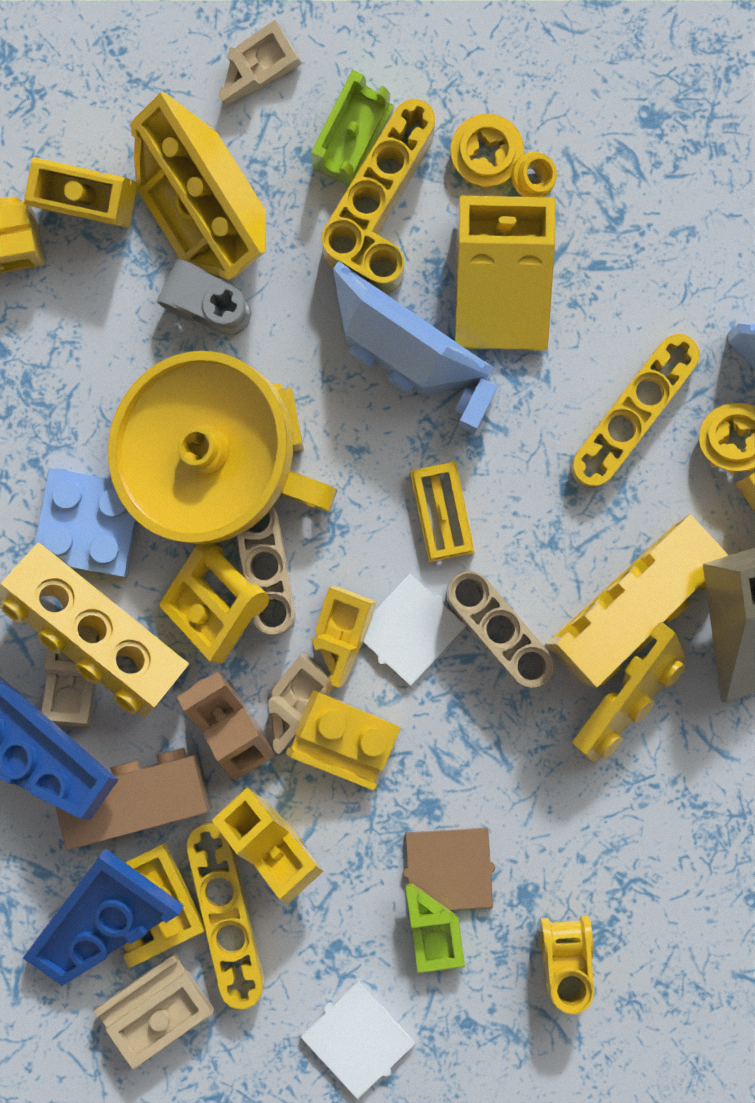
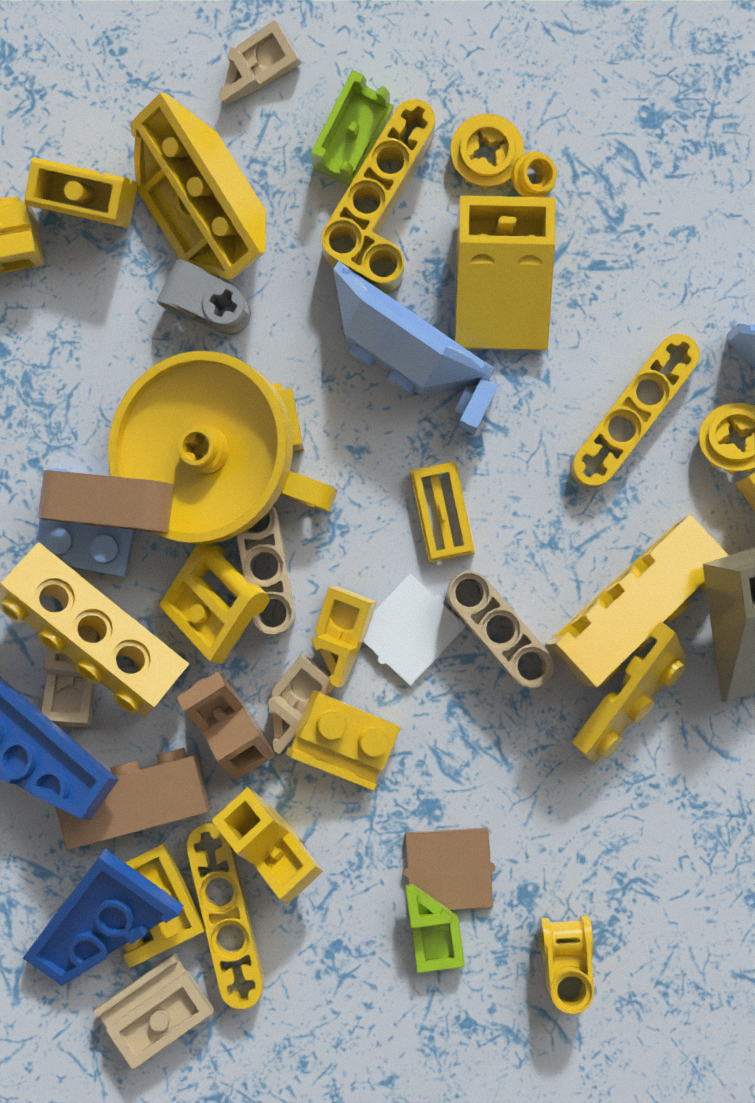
white piece [301,981,415,1099] -> none
none -> medium nougat beam [38,470,175,533]

